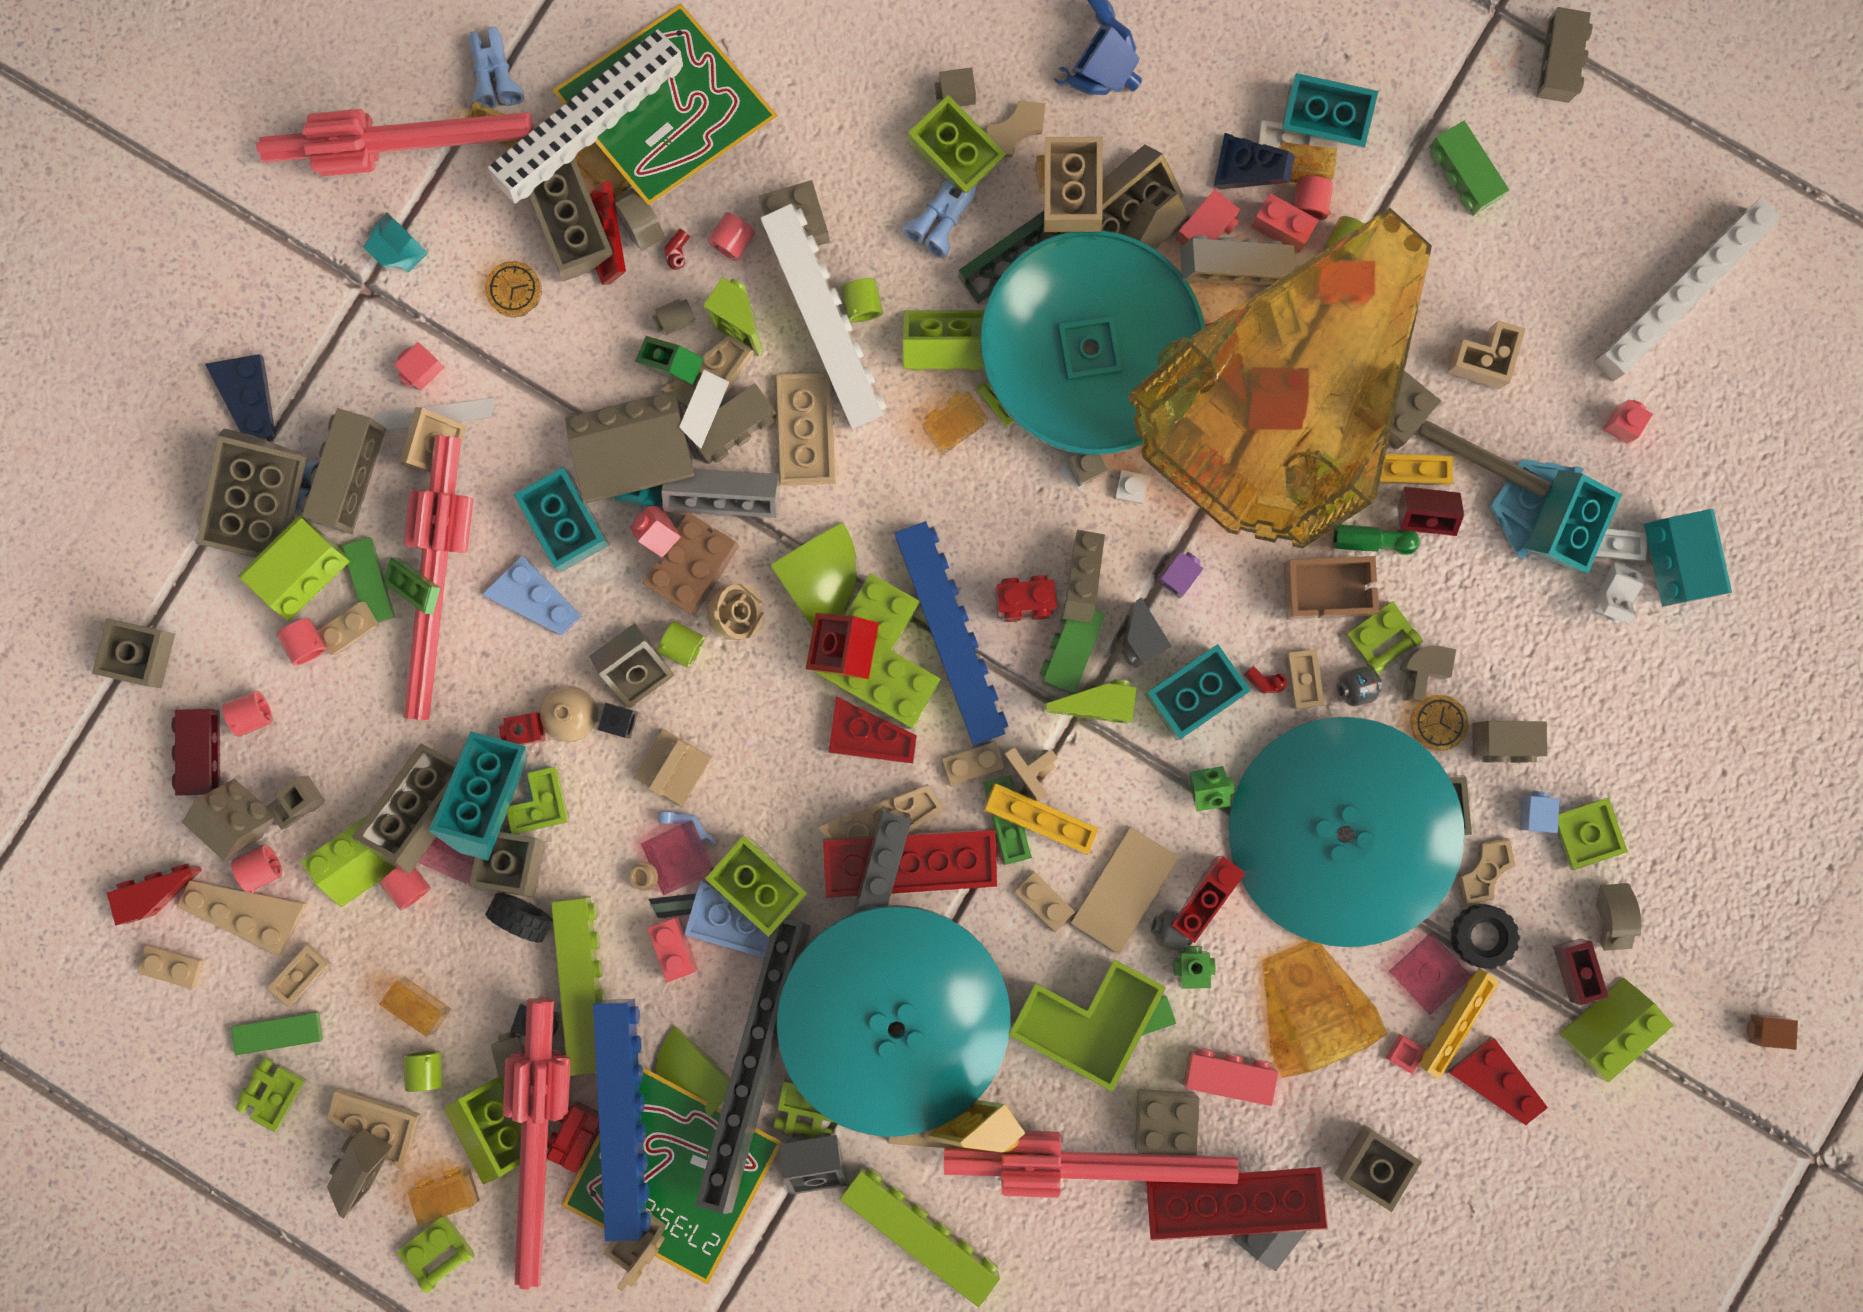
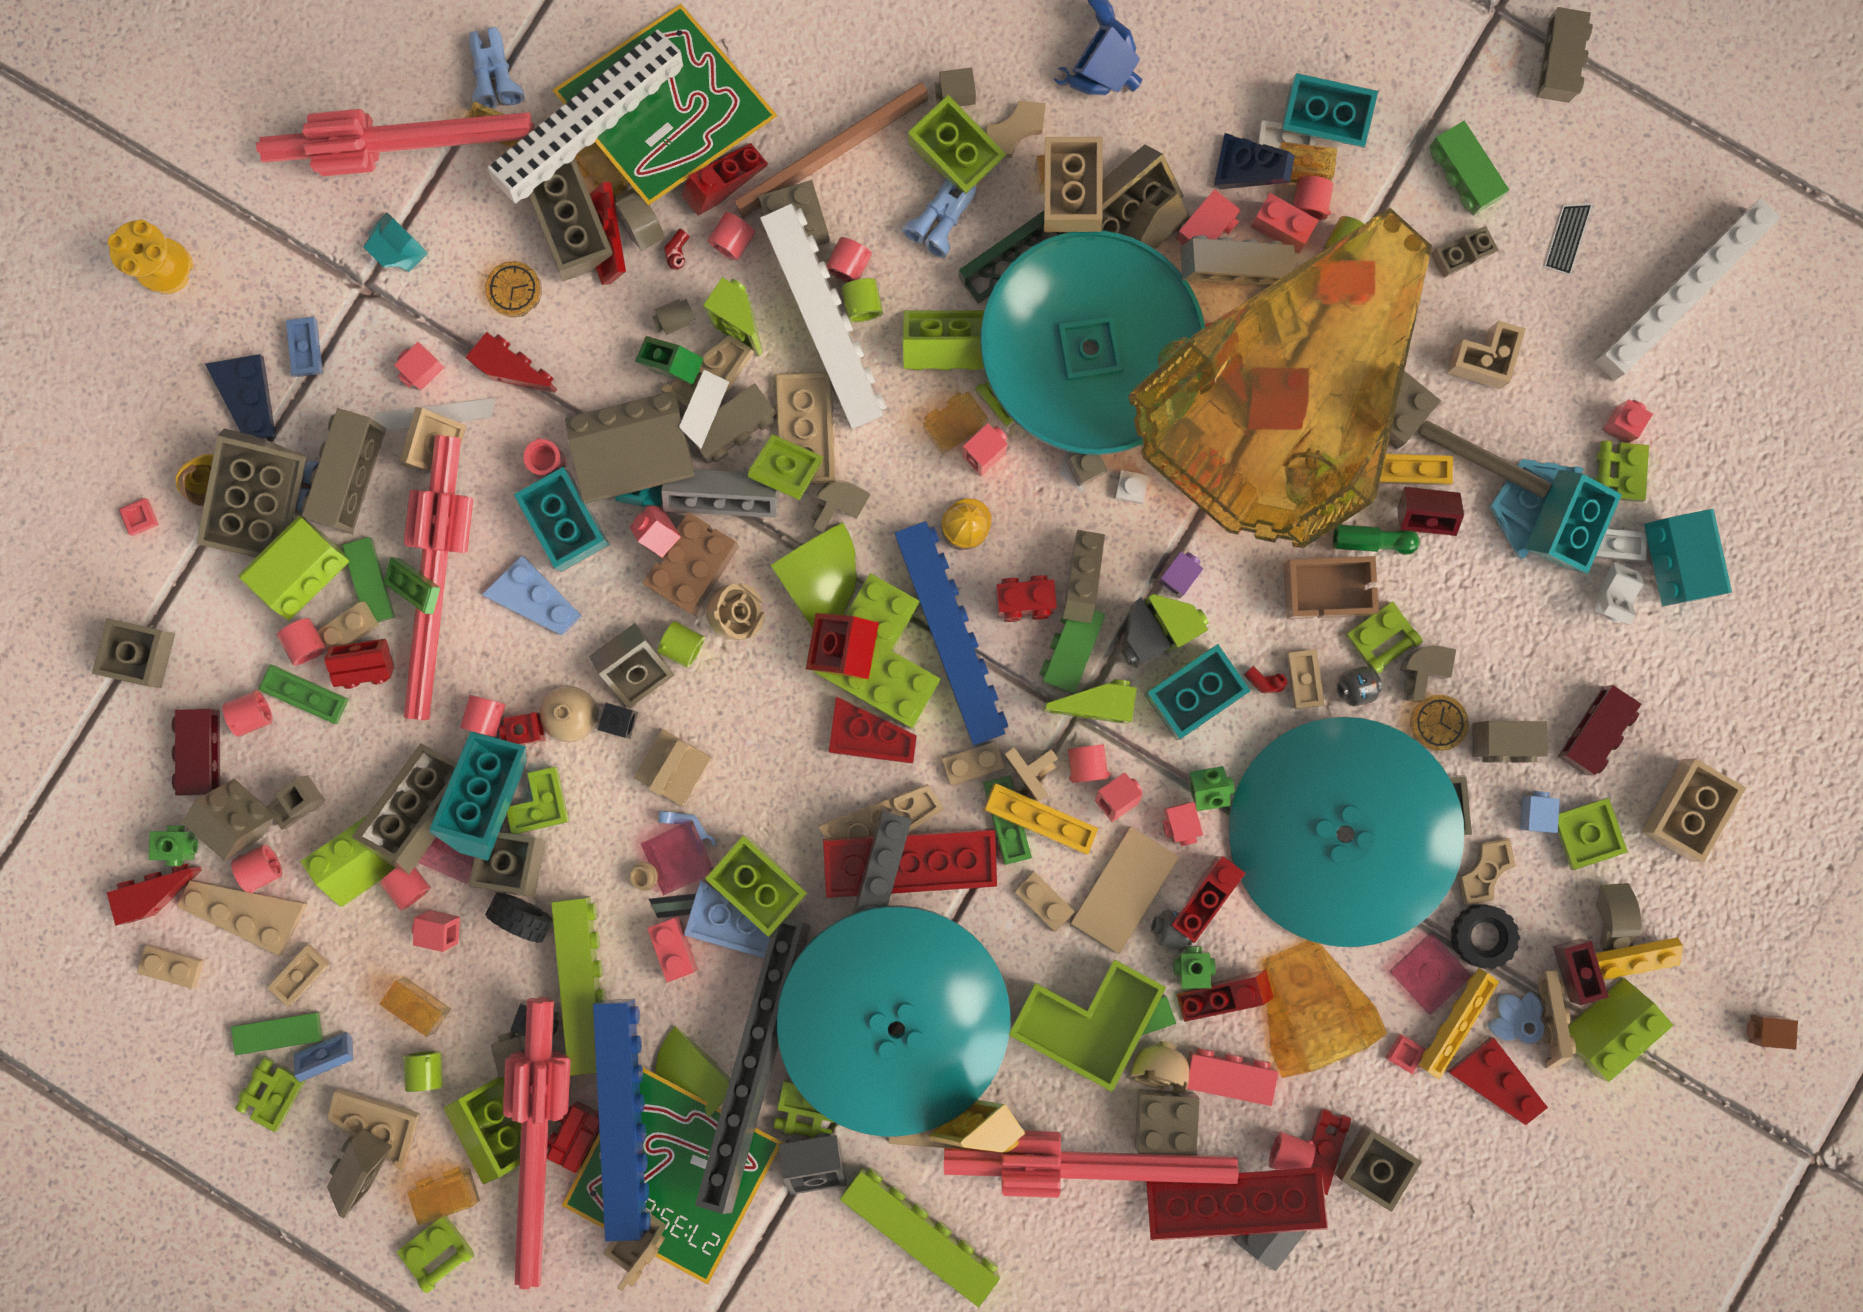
none -> yellow piece [107,219,193,294]
none -> coral tile [119,498,159,536]
none -> bright green brick [148,825,198,866]
none -> yellow piece [175,454,214,506]
none -> bright green tile [258,664,349,724]
none -> medium blue plate [286,317,323,377]
none -> medium blue plate [294,1032,353,1082]
none -> red brick [324,639,394,689]
none -> coral brick [412,910,460,952]
none -> coral piece [460,695,506,737]
none -> red slope [465,332,557,393]
none -> coral piece [523,438,566,479]
none -> red slope [681,143,768,216]
none -> nougat tile [734,83,928,218]
none -> lime plate [748,434,823,500]
none -> dark tan brick [811,480,871,533]
none -> coral piece [826,237,872,283]
none -> yellow piece [941,498,992,550]
none -> coral brick [962,423,1008,476]
none -> coral piece [1068,744,1111,783]
none -> coral brick [1094,773,1143,822]
none -> tan cylinder [1130,1041,1190,1093]
none -> lime slope [1144,594,1209,654]
none -> coral brick [1162,802,1203,846]
none -> red slope [1176,970,1274,1022]
none -> coral piece [1268,1131,1315,1170]
none -> red plate [1311,1108,1351,1195]
none -> dark tan slope [1431,226,1499,278]
none -> light blue plate [1488,992,1544,1044]
none -> tan wing [1538,970,1576,1069]
none -> sticker [1544,203,1593,275]
none -> dark red brick [1557,685,1642,775]
none -> lime plate [1595,441,1649,502]
none -> yellow plate [1596,937,1683,980]
none -> tan brick [1641,758,1746,863]

